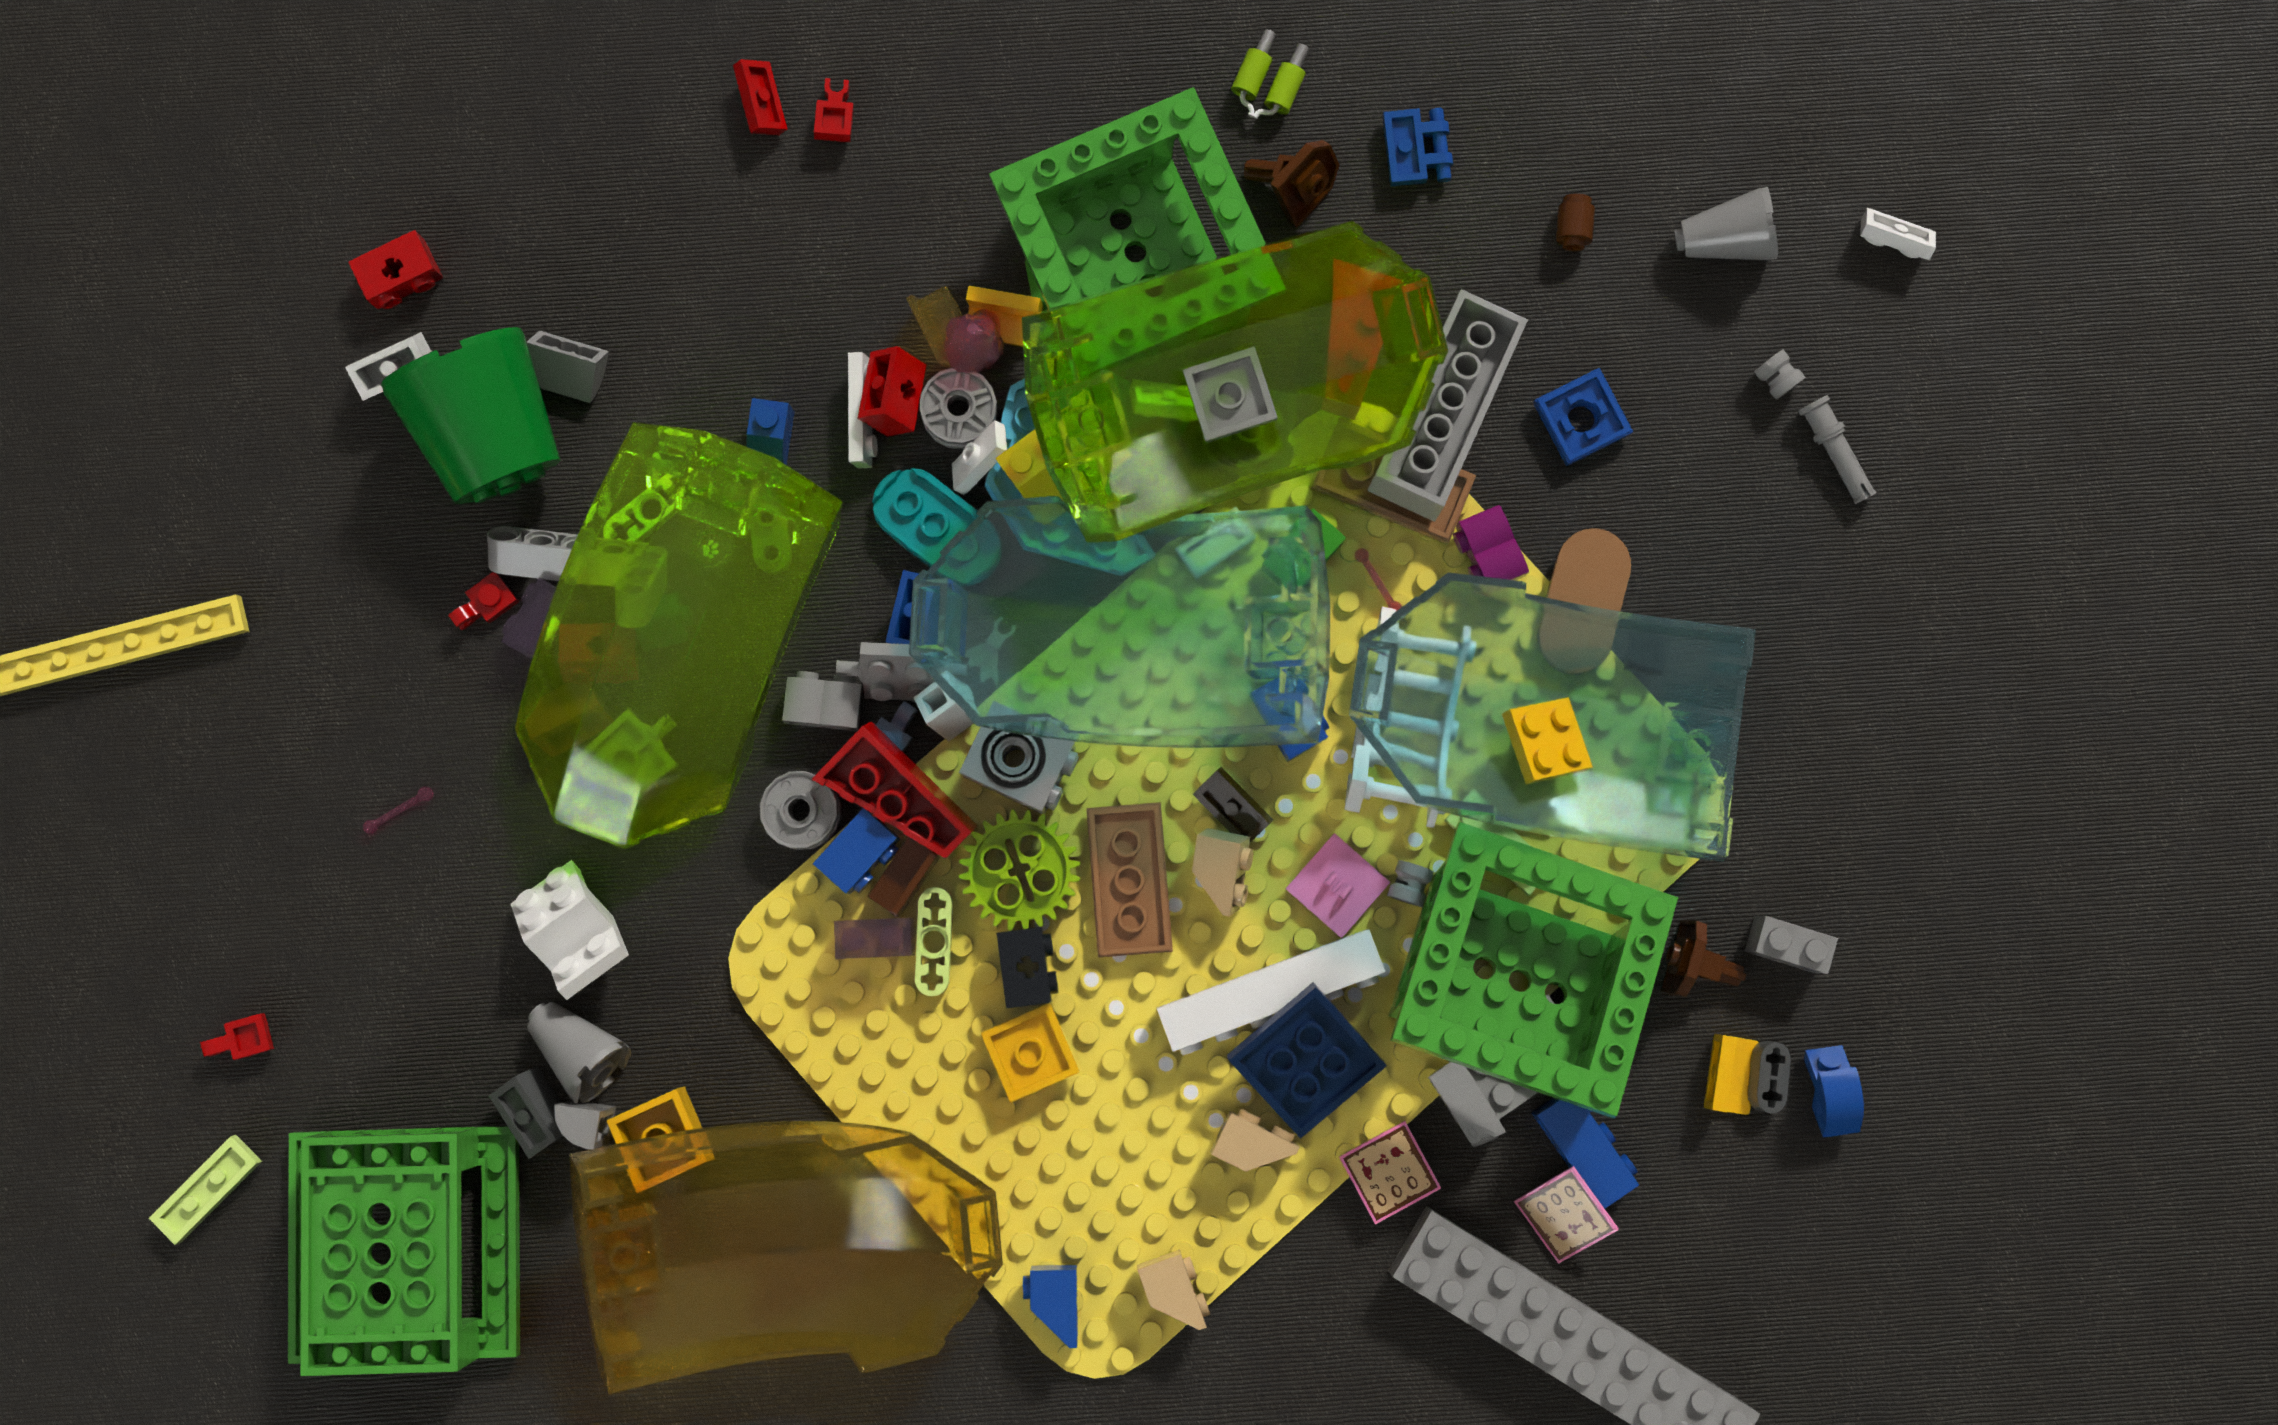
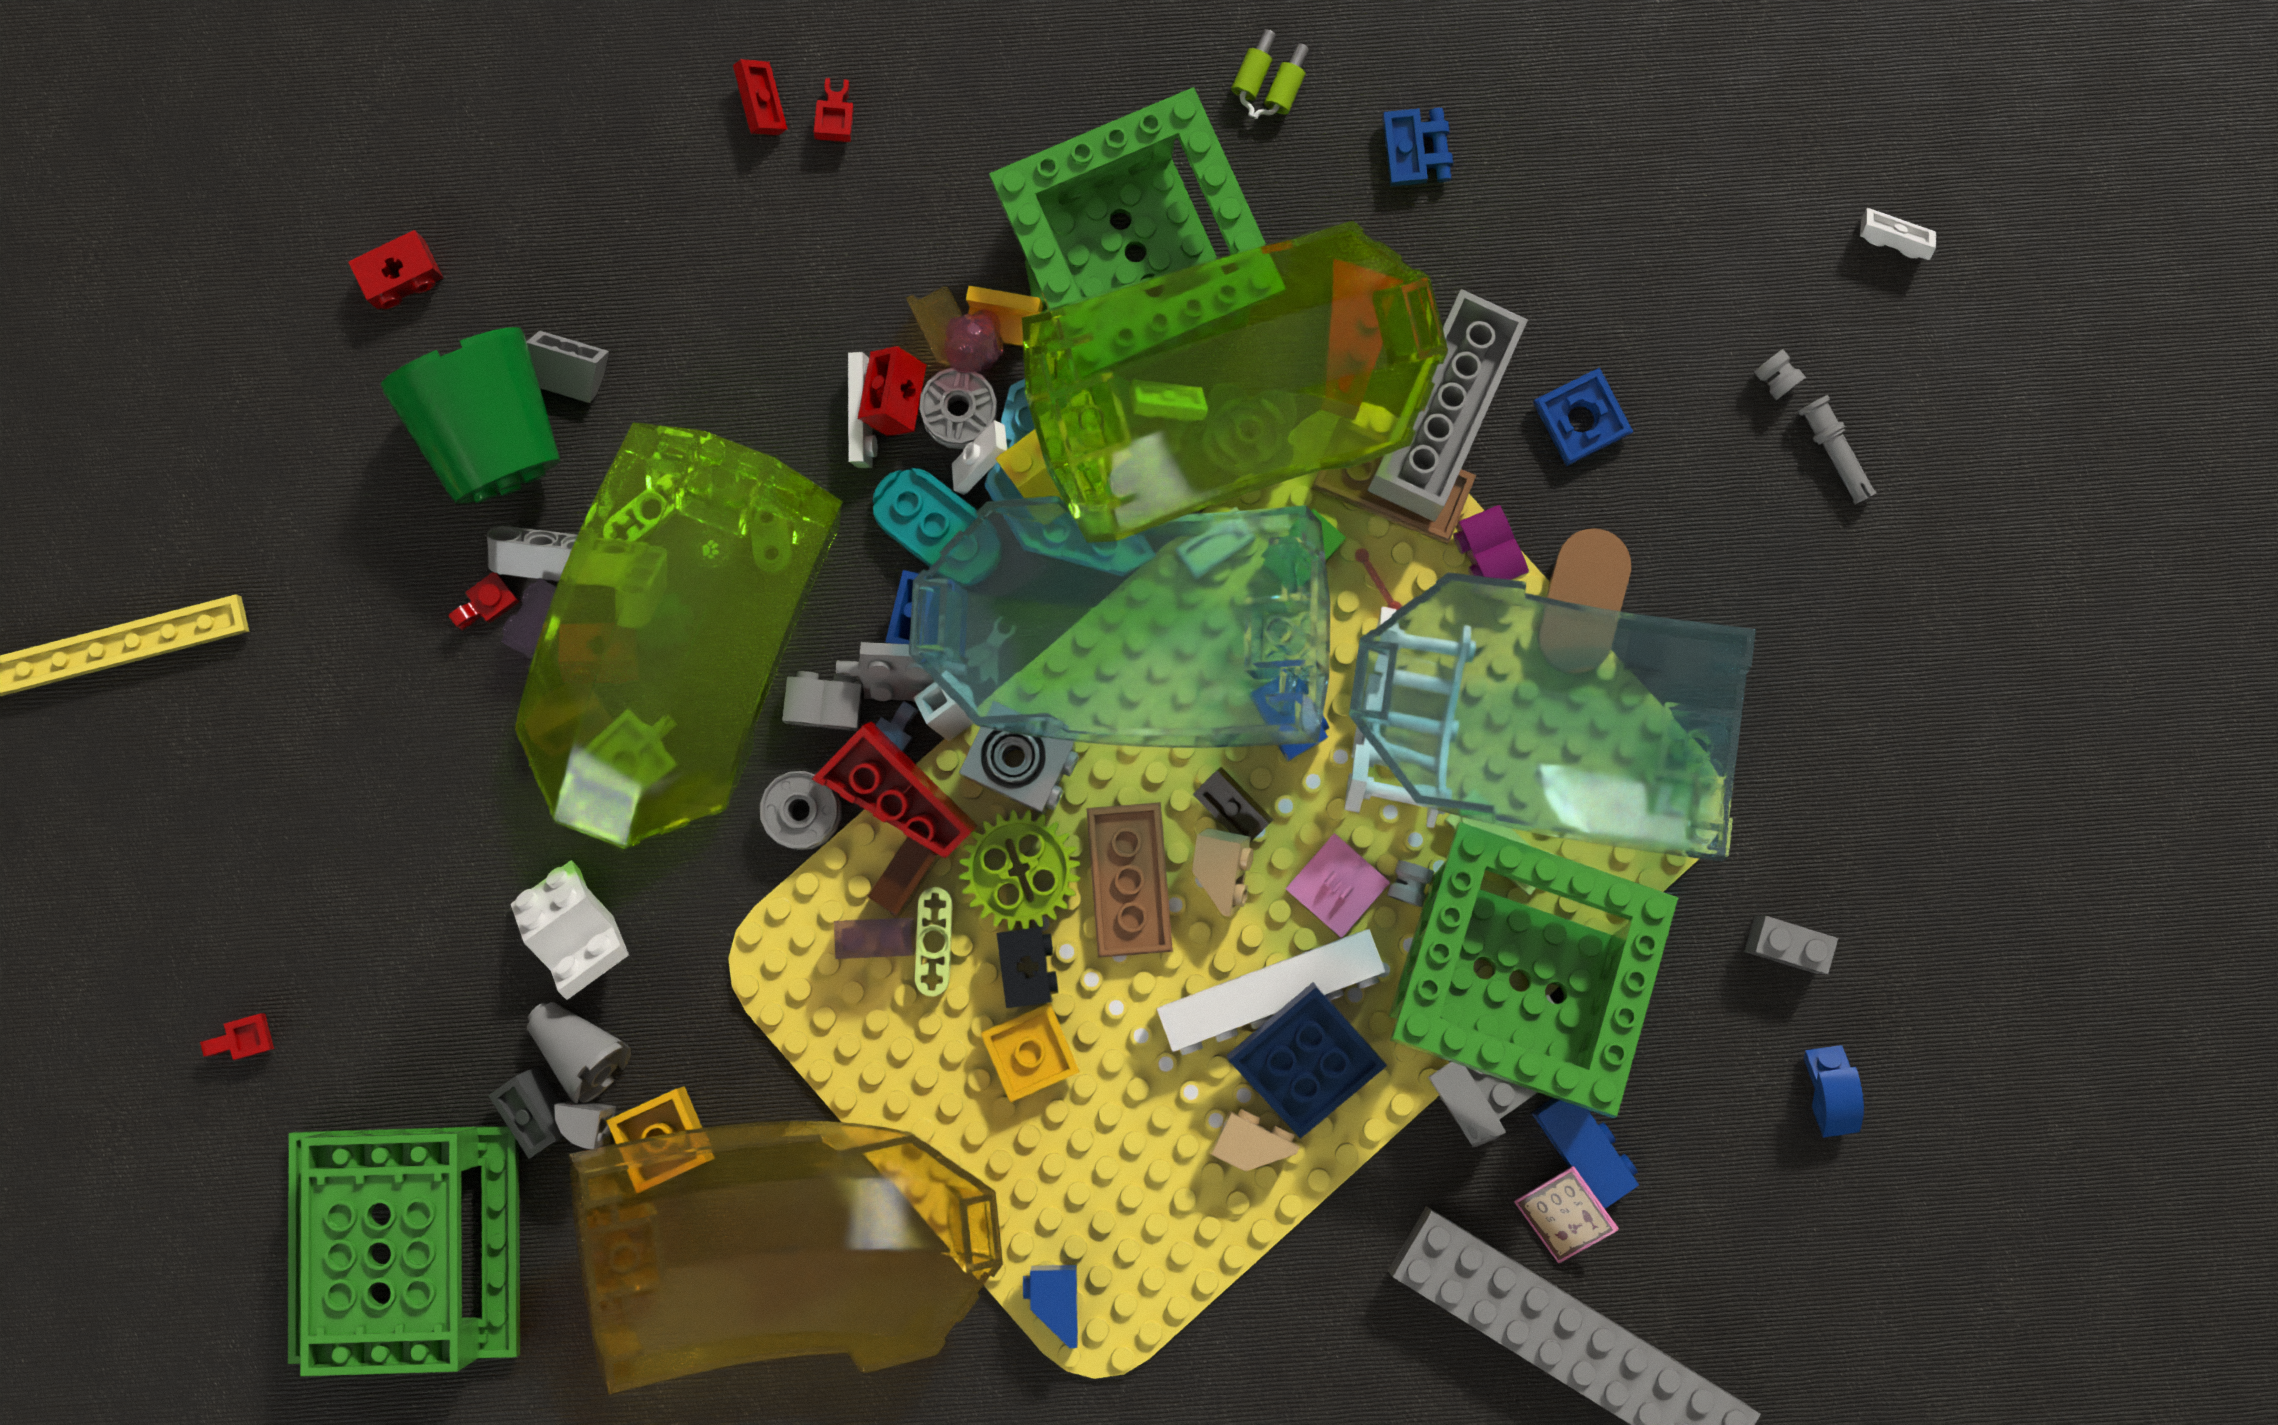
yellowish green plate [149,1135,262,1245] -> none
white brick [345,332,432,401] -> none
clear pink hinge [363,786,434,834] -> none
blue slope [746,398,795,483] -> none
blue brick [813,808,900,894] -> none
tan slope [1137,1249,1211,1330] -> none
light grey plate [1183,346,1278,443] -> none
reddish brown piece [1244,140,1340,228] -> none
piece [1339,1121,1441,1224] -> none
yellow plate [1502,697,1593,785] -> none
reddish brown brick [1556,194,1595,251] -> none
reddish brown piece [1661,920,1746,997] -> none
light grey cone [1674,187,1778,261] -> none
yellow panel [1703,1034,1759,1115] -> none
dark grey beam [1748,1041,1791,1114] -> none

